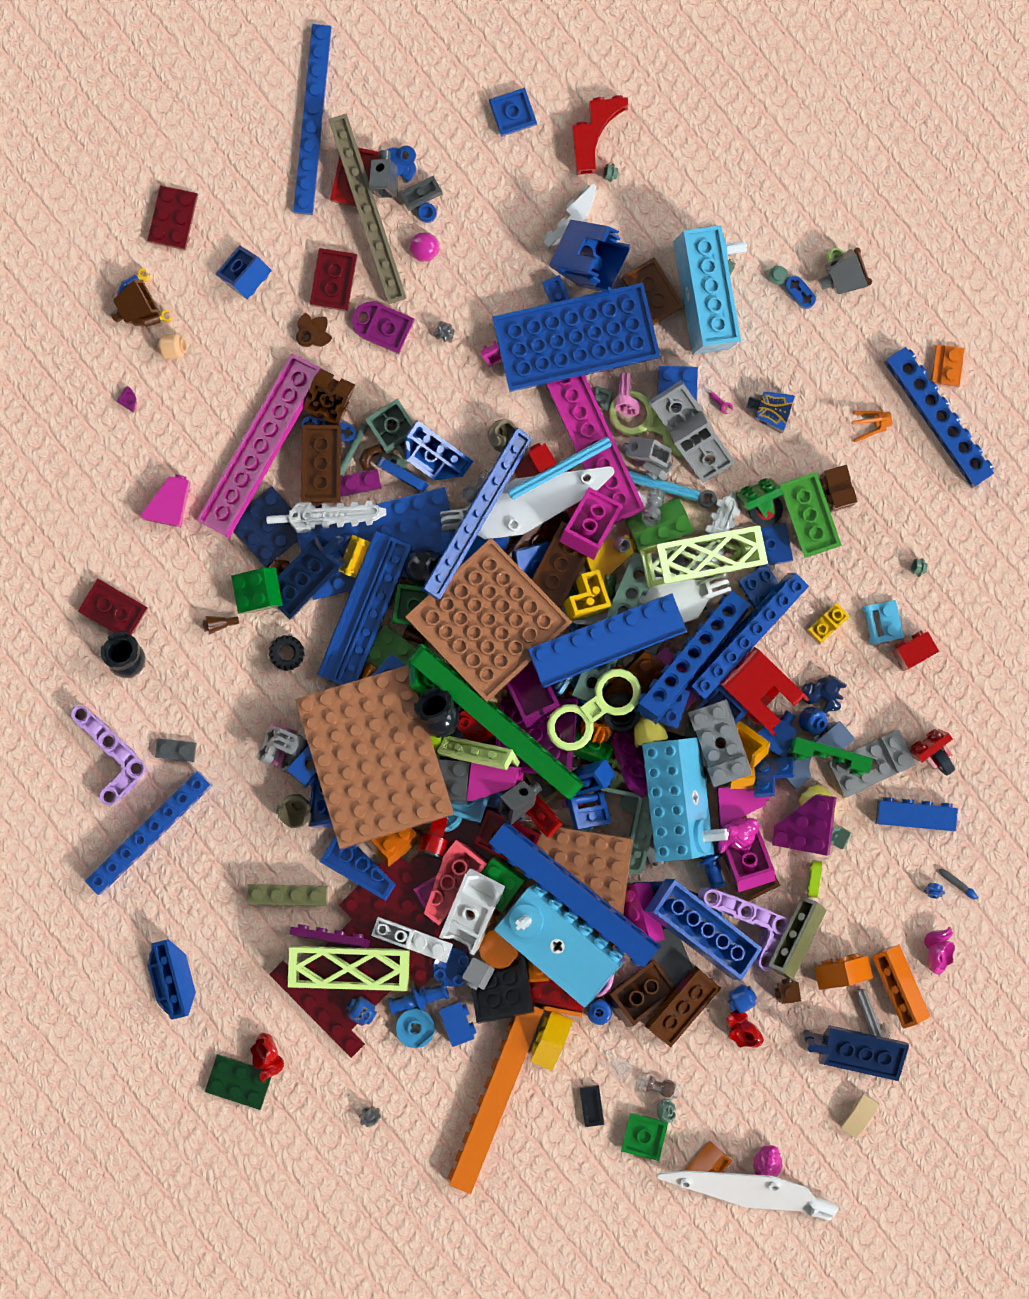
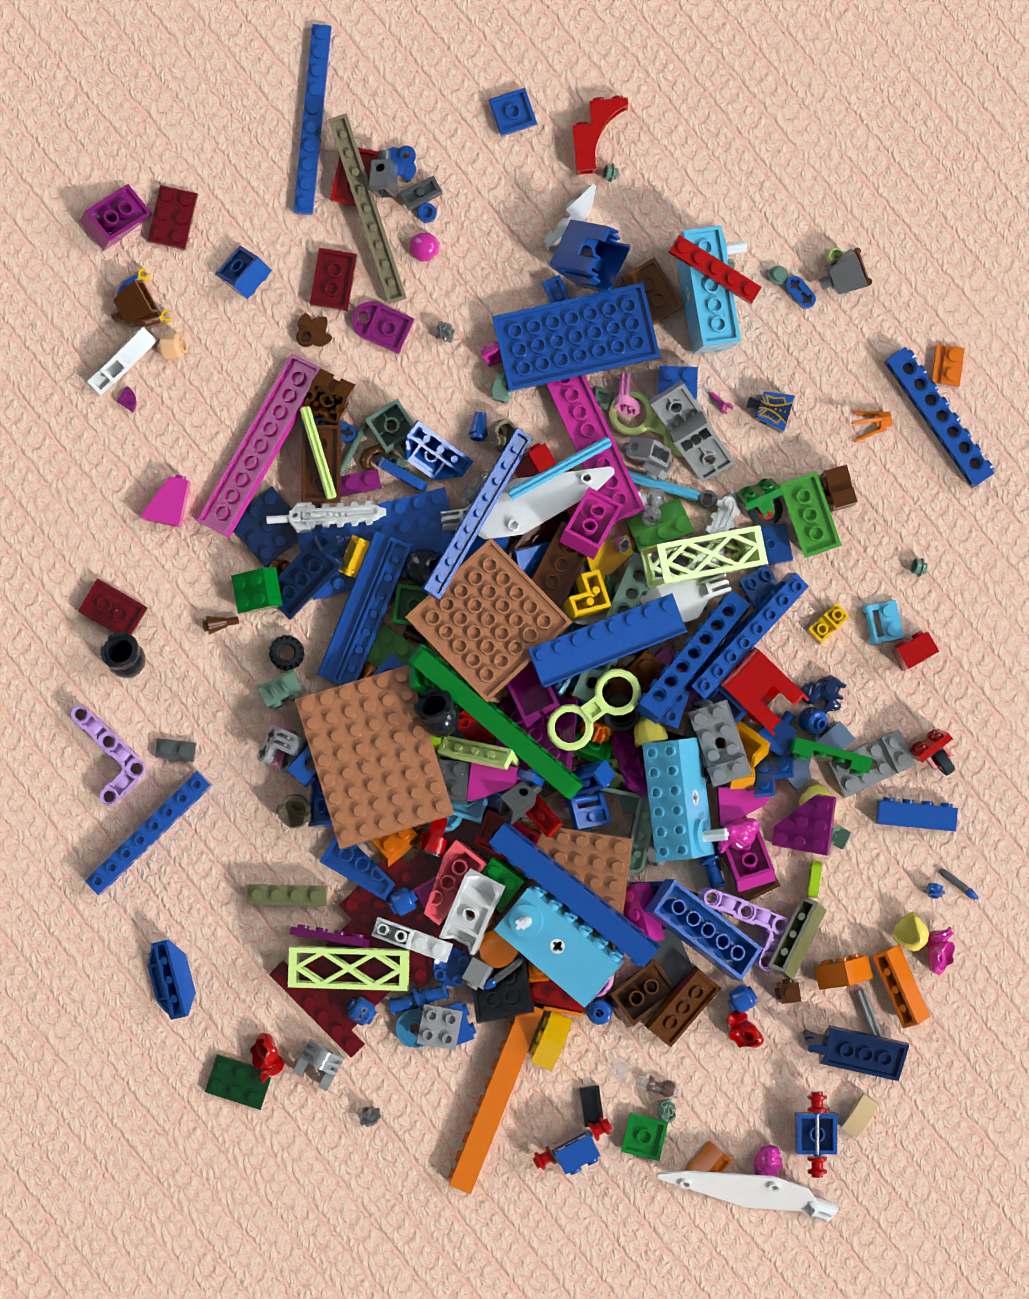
none -> magenta slope [79,184,152,251]
none -> white slope [87,327,157,395]
none -> sand green hinge [257,669,305,710]
none -> light grey piece [292,1039,345,1091]
none -> yellowish green axle [300,406,336,499]
none -> blue head [388,887,418,916]
none -> light grey hinge [417,1004,463,1050]
none -> blue cone [469,412,488,442]
none -> dark grey piece [484,958,523,989]
none -> sand green rock [490,370,512,404]
none -> blue plate [517,769,545,787]
none -> blue brick [532,1116,612,1175]
none -> red plate [668,235,762,305]
none -> dark grey piece [691,699,713,707]
none -> blue brick [795,1091,837,1178]
none -> light yellow hair [892,911,929,951]

